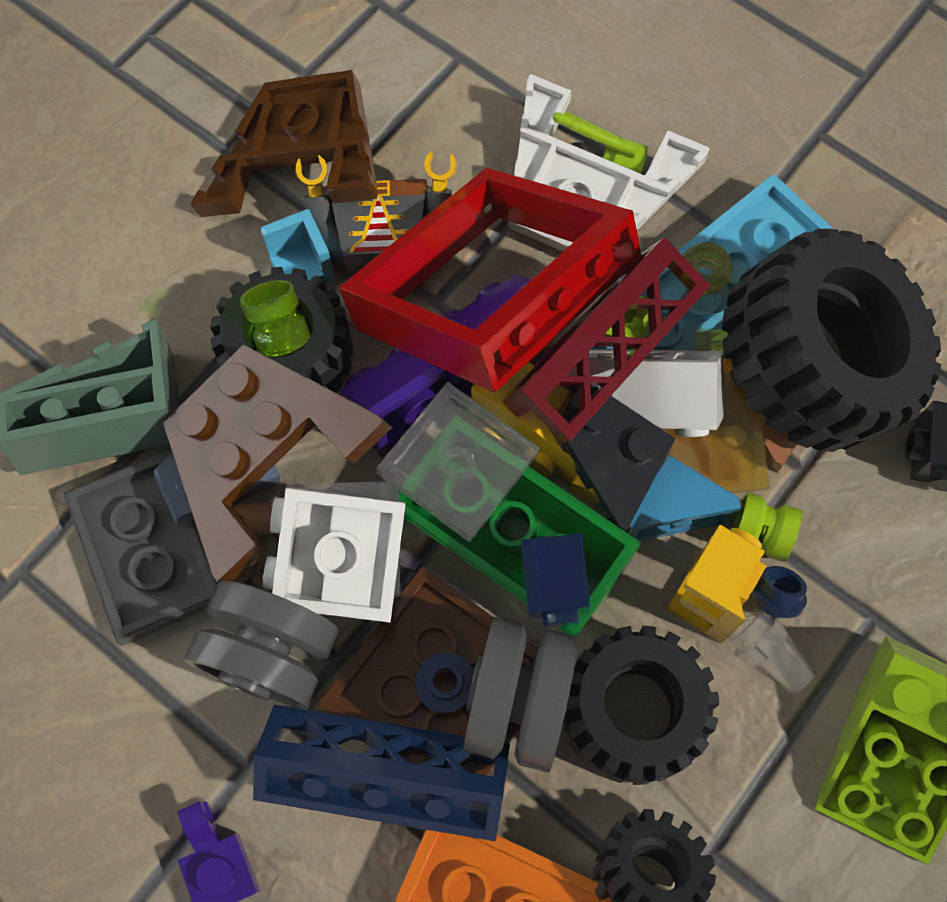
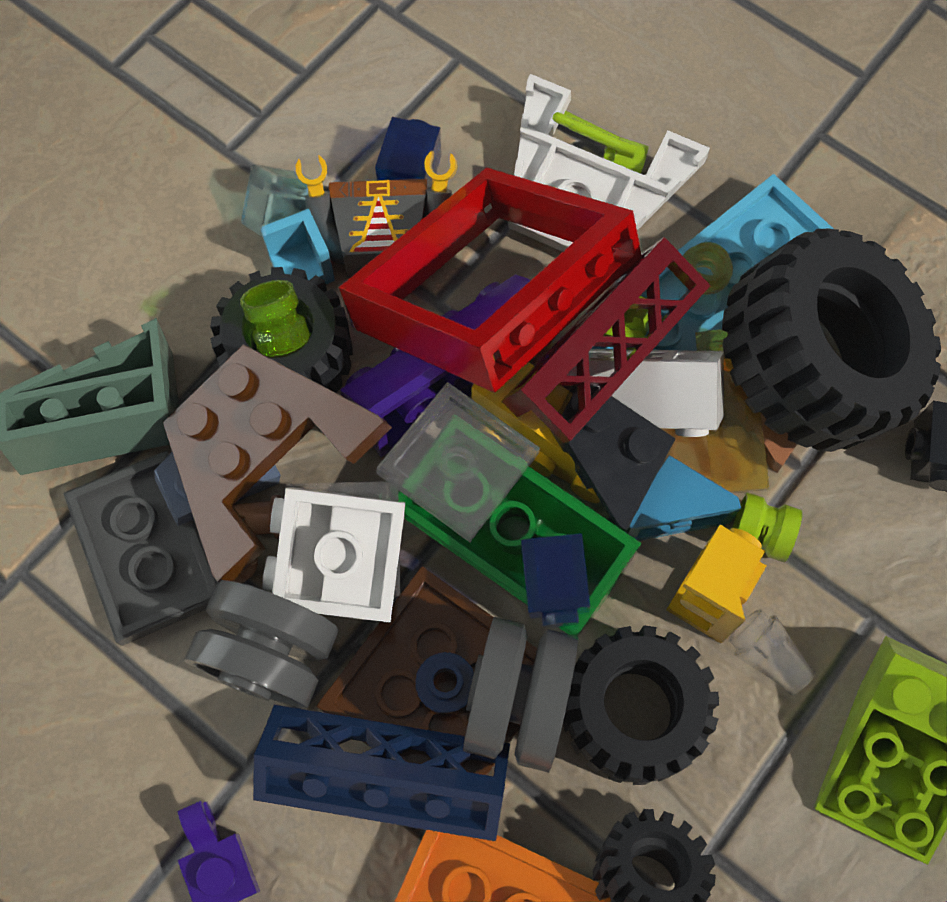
reddish brown wing [191,70,378,217] -> none
dark blue plate [750,566,807,618] -> none
none -> clear light blue panel [241,163,313,236]
none -> clear blue brick [375,117,442,188]

